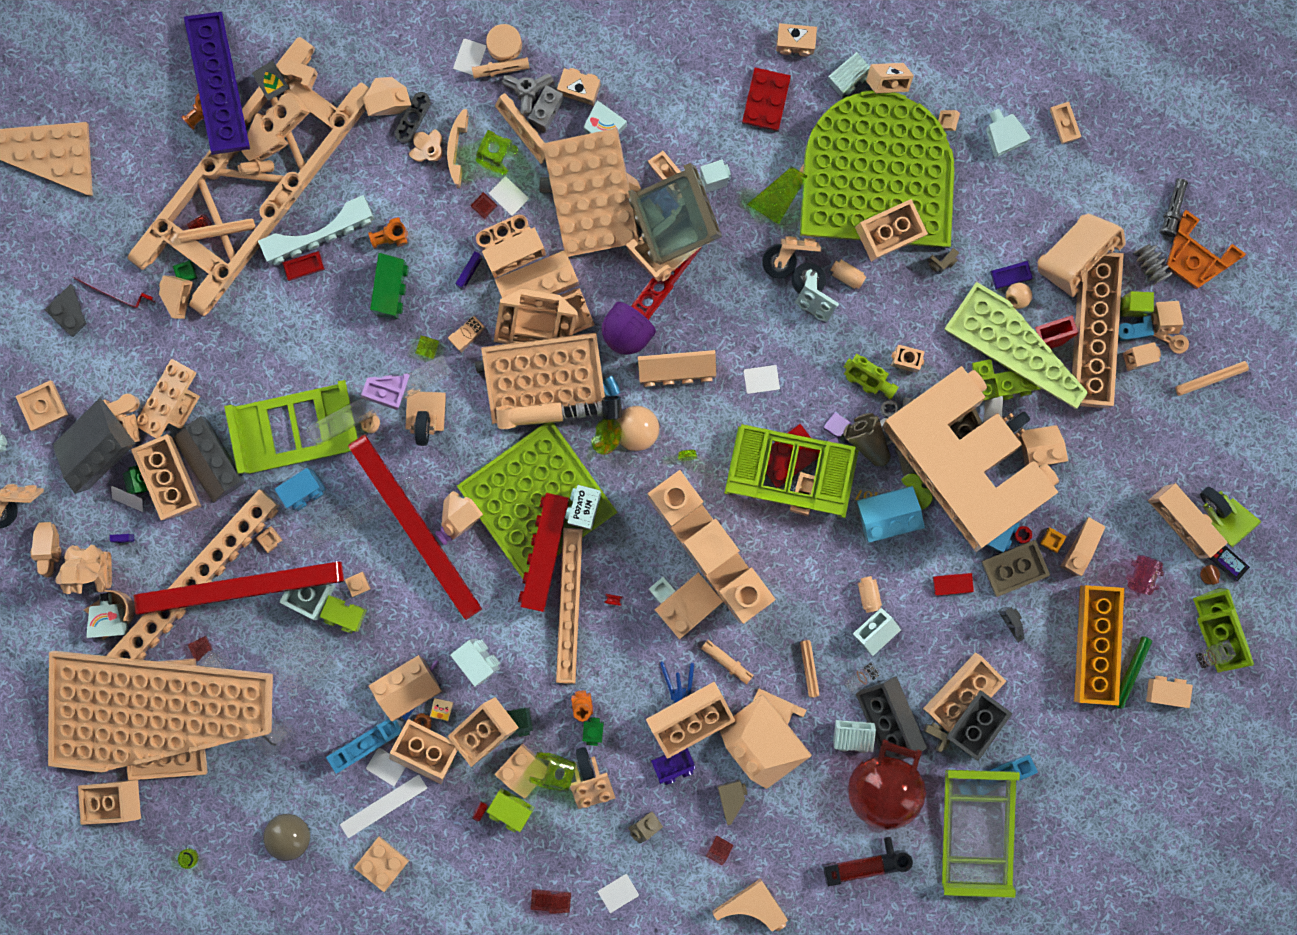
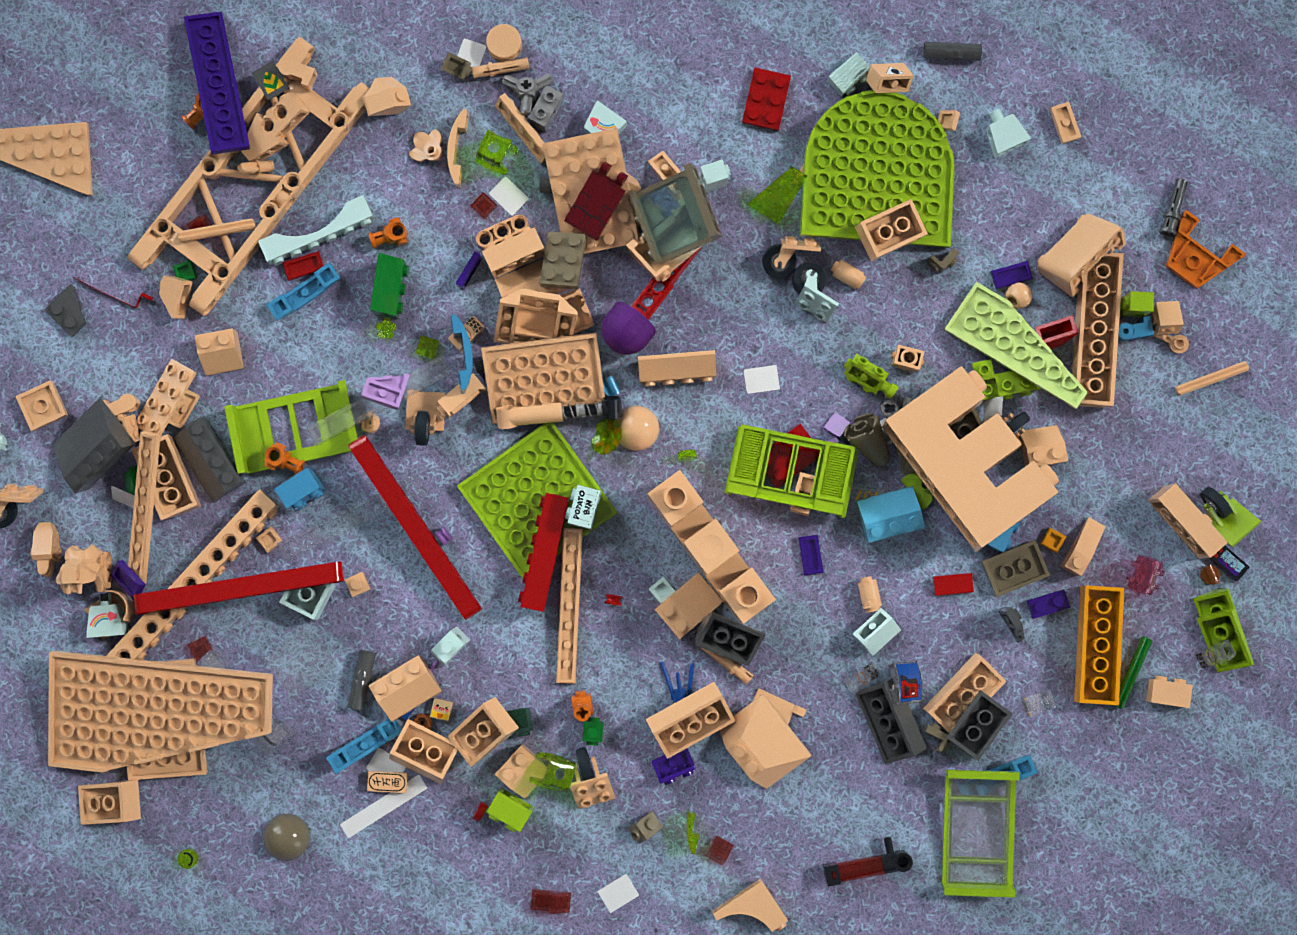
dark purple tile [110,534,134,543] -> none
lime brick [320,595,367,634] -> none
light nougat plate [354,836,410,892] -> none
dark grey beam [395,92,431,144] -> none
light nougat slope [441,491,483,540] -> none
light aqua brick [450,638,500,687] -> none
light nougat brick [557,68,601,106] -> none
dark tan slope [717,779,748,825] -> none
light nougat brick [776,23,817,57] -> none
light nougat axle [800,640,819,698] -> none
light aqua brick [833,720,876,753] -> none
clear red windscreen [848,739,926,830] -> none
red bush [1014,526,1033,543] -> none
light nougat brick [1123,342,1161,371] -> none
light grey piece [1133,243,1172,286] -> none
none -> dark purple tile [110,560,146,600]
none -> light nougat tile [128,431,160,584]
none -> light nougat slope [195,328,244,376]
none -> orange connector [264,442,305,475]
none -> dark azure slope [266,262,341,321]
none -> dark grey axle [347,650,376,711]
none -> light nougat tile [367,771,408,793]
none -> clear neon green plant [375,317,396,339]
none -> light aqua torso [431,627,470,666]
none -> light nougat window [436,373,487,419]
none -> dark tan bracket [440,52,472,80]
none -> dark azure slope [451,314,473,394]
none -> dark tan plate [539,231,587,289]
none -> dark red tile [564,162,628,241]
none -> clear neon green slope [686,810,699,854]
none -> dark grey slope [695,612,765,666]
none -> dark purple tile [798,535,824,576]
none -> slope [888,661,923,705]
none -> dark grey axle [923,41,982,61]
none -> clear bracket [1021,690,1056,717]
none -> dark purple plate [1026,589,1070,619]

